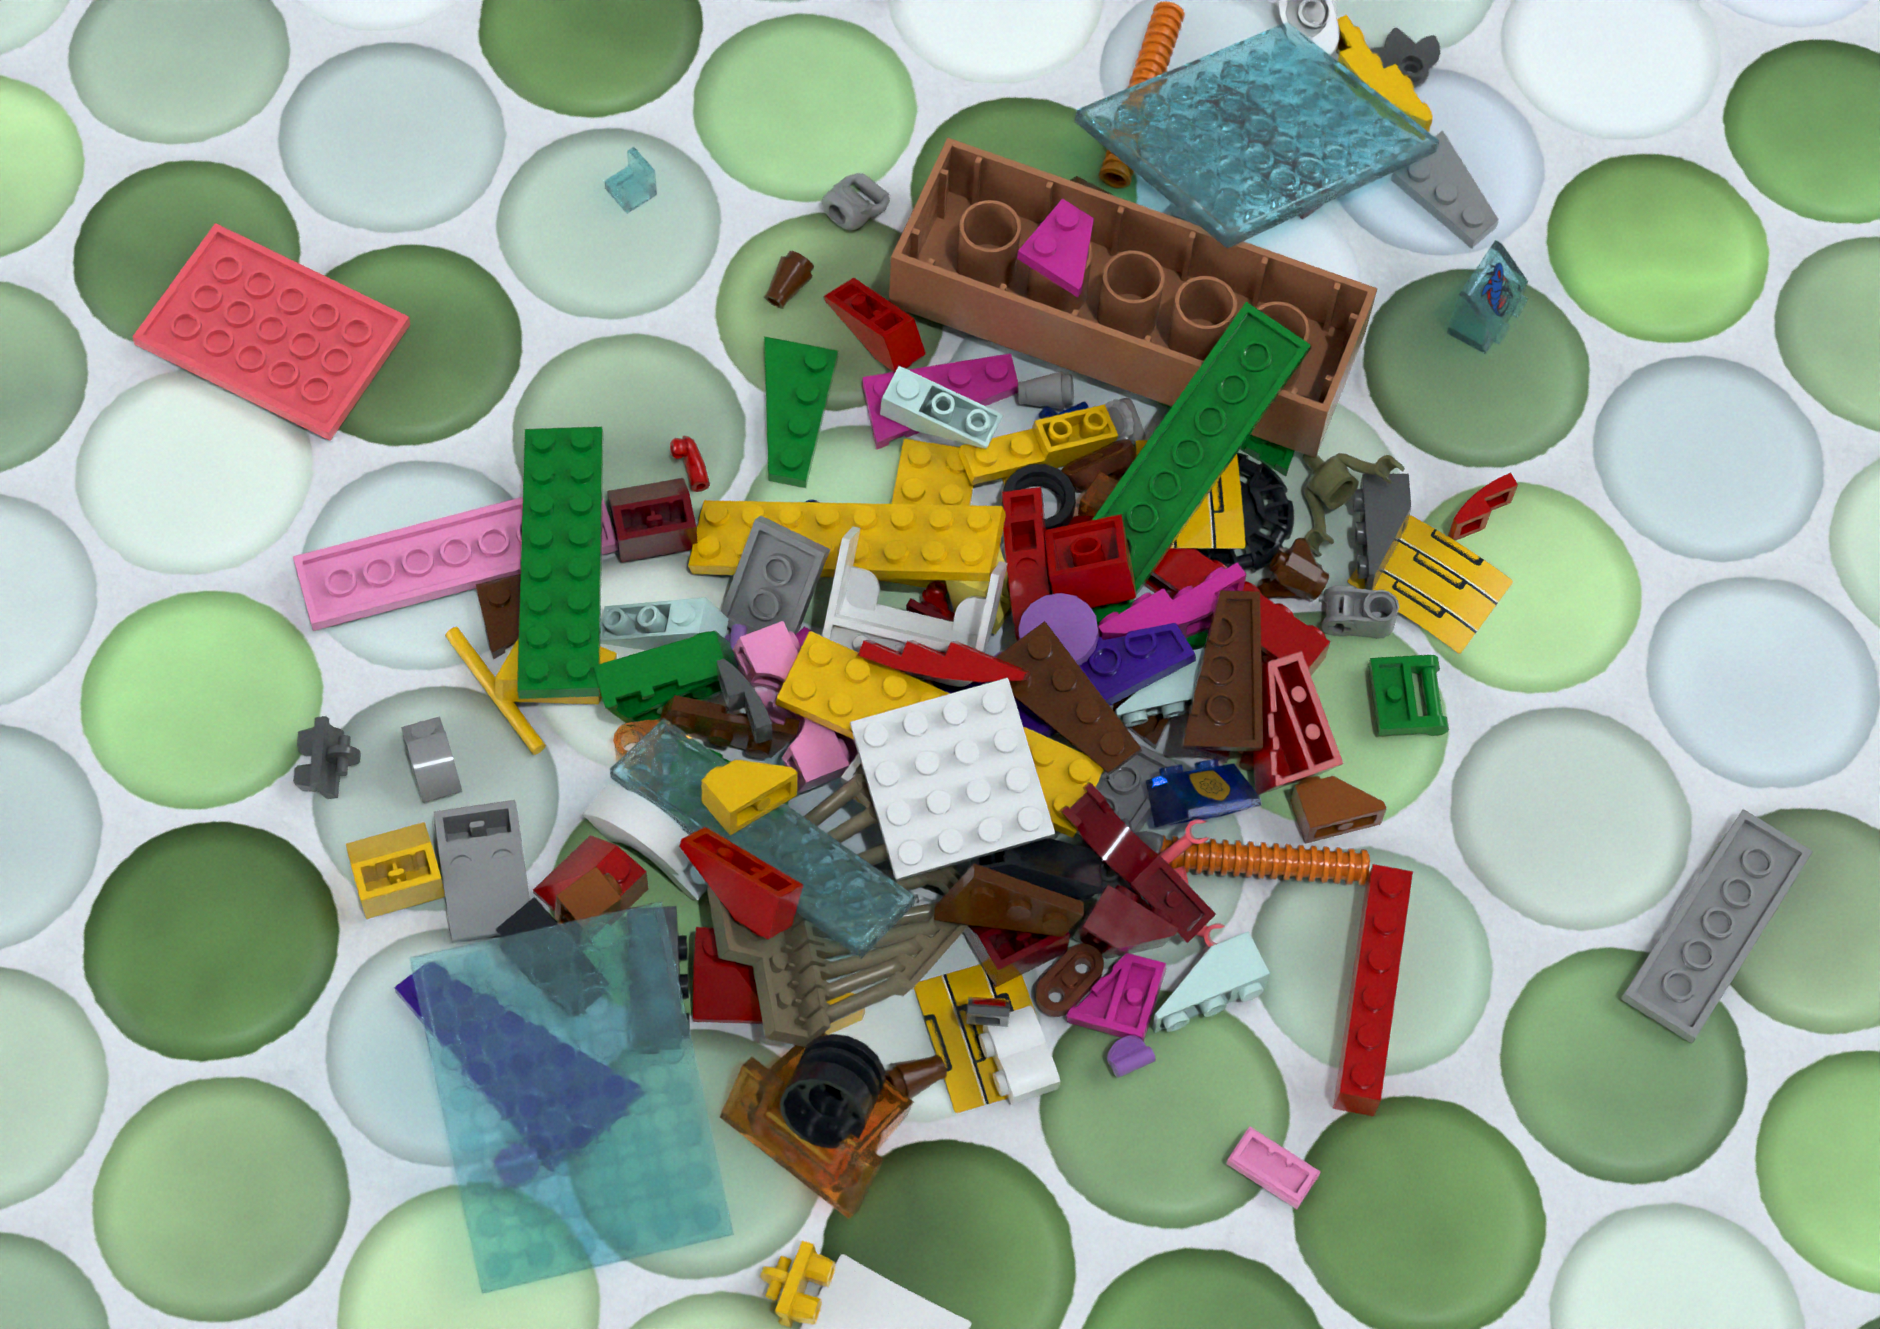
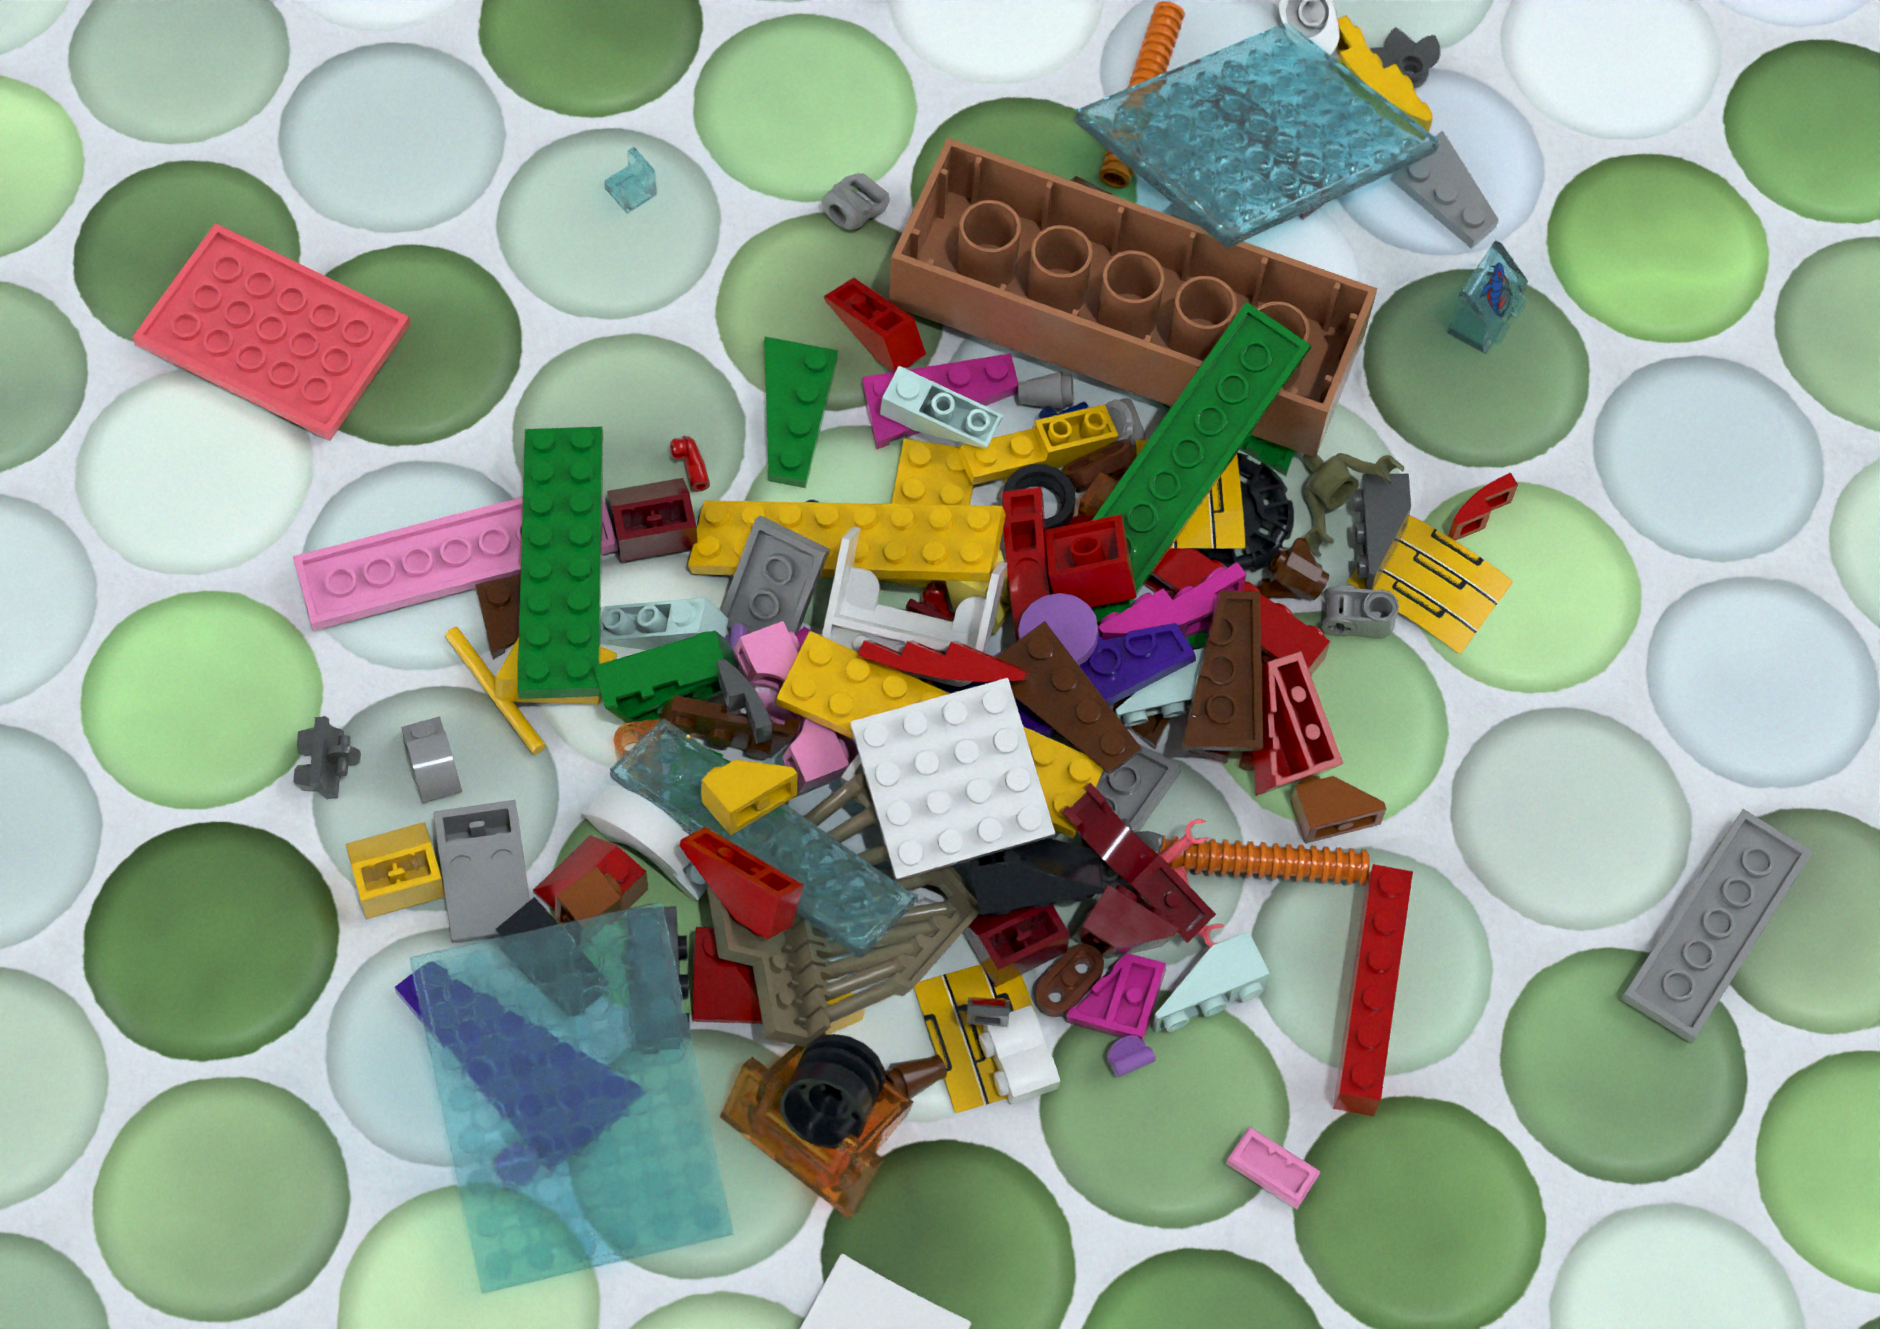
yellow hips [760,1240,836,1328] -> none
reddish brown cone [764,251,814,309] -> none
reddish brown wing [934,864,1084,937] -> none
dark pink wing [1017,199,1094,297] -> none
clear blue slope [1145,759,1262,828] -> none
green plate [1368,655,1449,736] -> none

